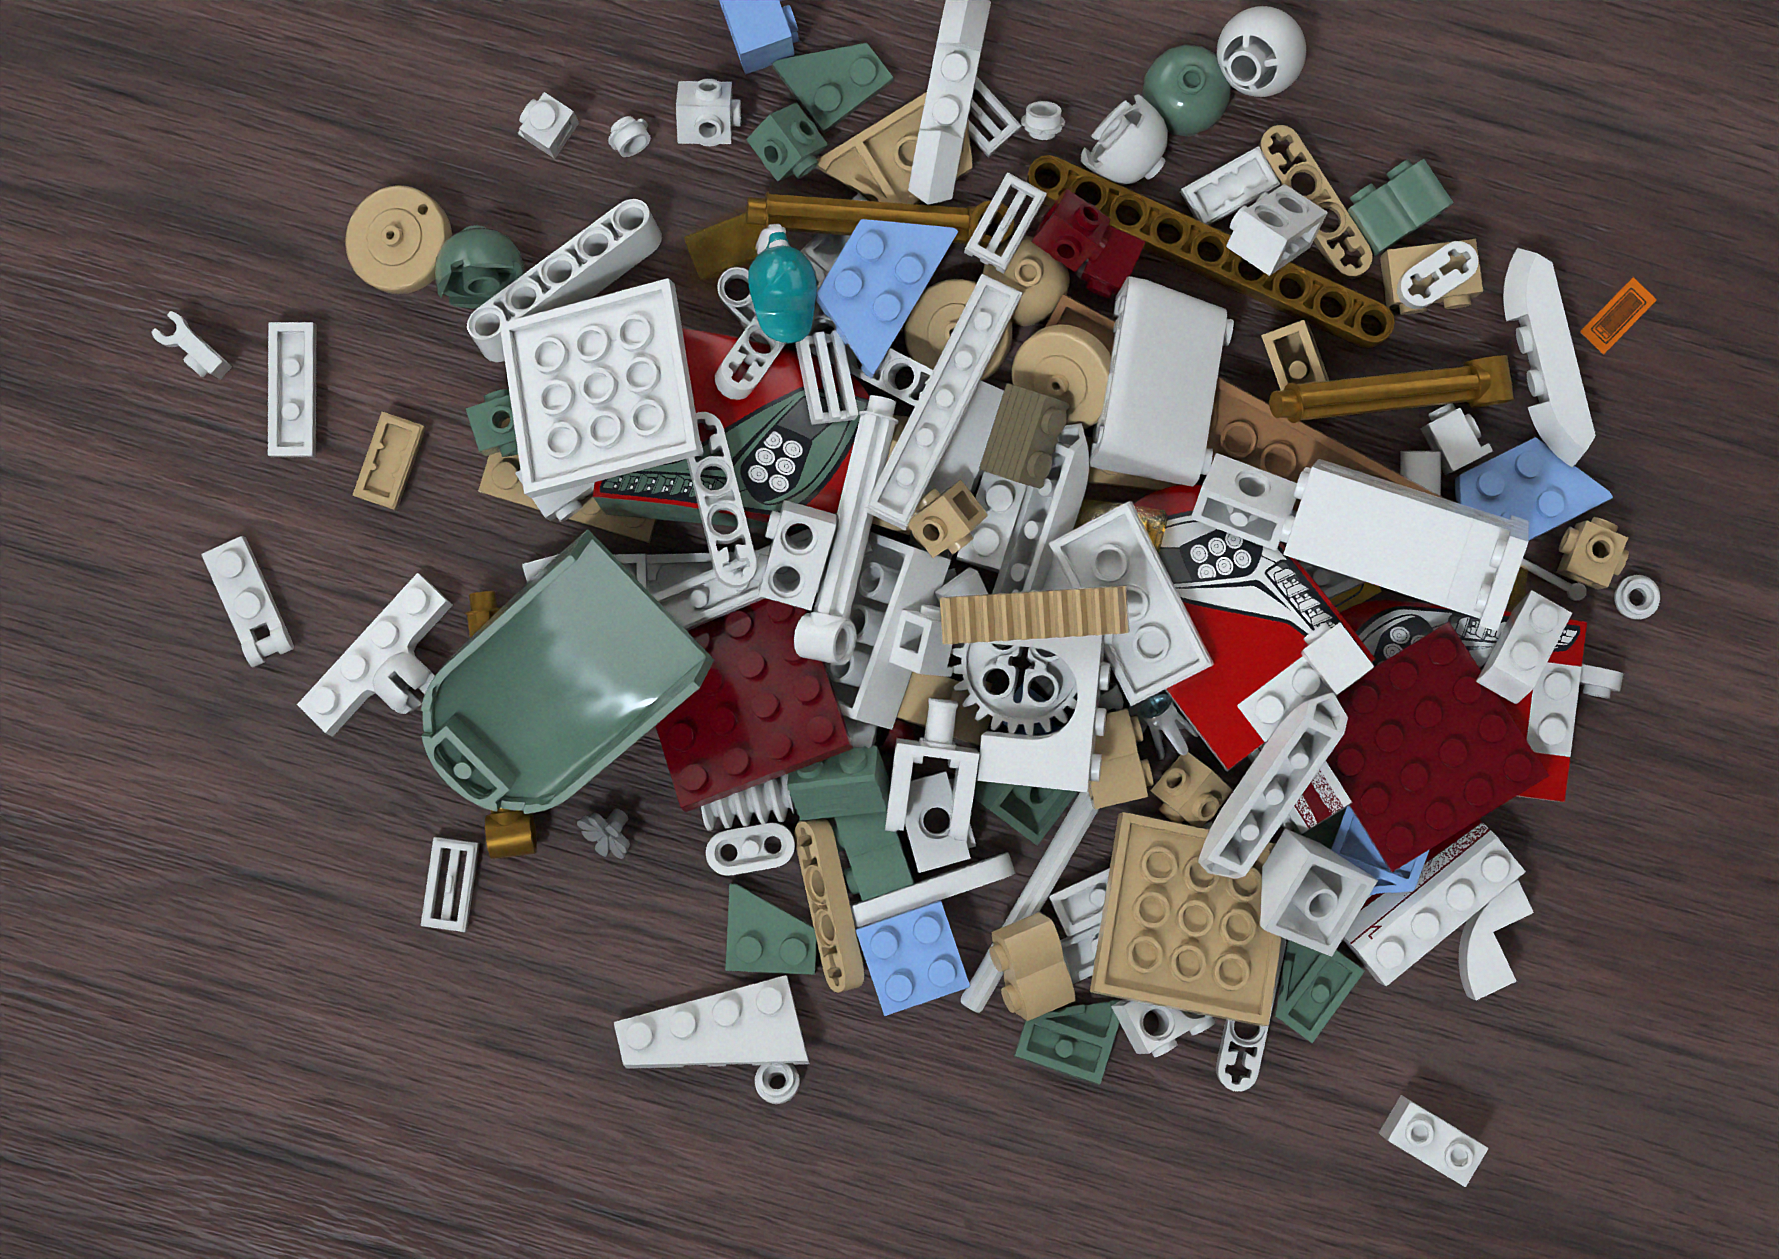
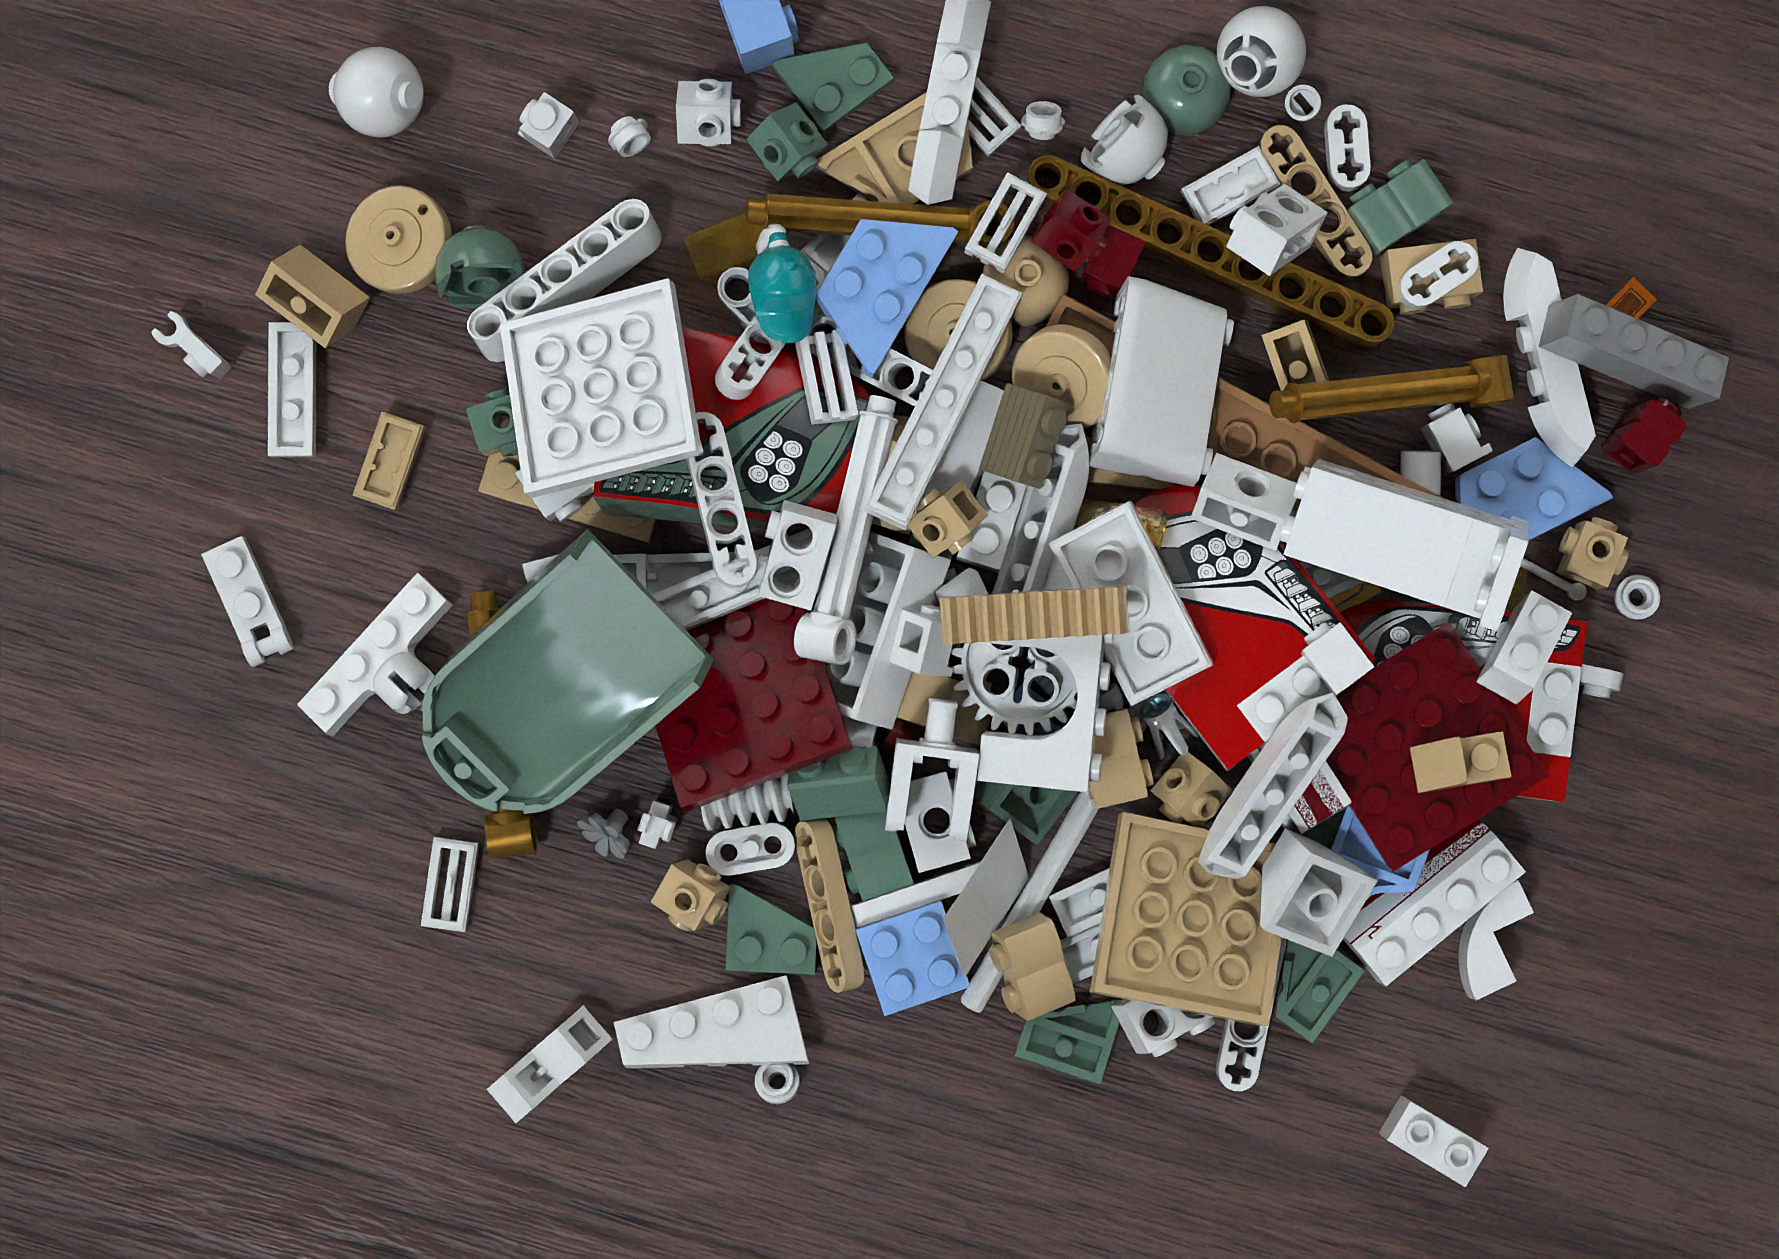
none -> tan brick [255,245,370,348]
none -> white brick [329,47,424,137]
none -> white brick [487,1005,612,1123]
none -> white plate [638,800,677,849]
none -> tan brick [651,859,731,931]
none -> white sticker [943,818,1029,978]
none -> white hinge [1285,85,1321,121]
none -> white beam [1324,104,1371,192]
none -> tan slope [1410,731,1511,793]
none -> light grey brick [1538,294,1729,409]
none -> dark red brick [1601,398,1687,473]

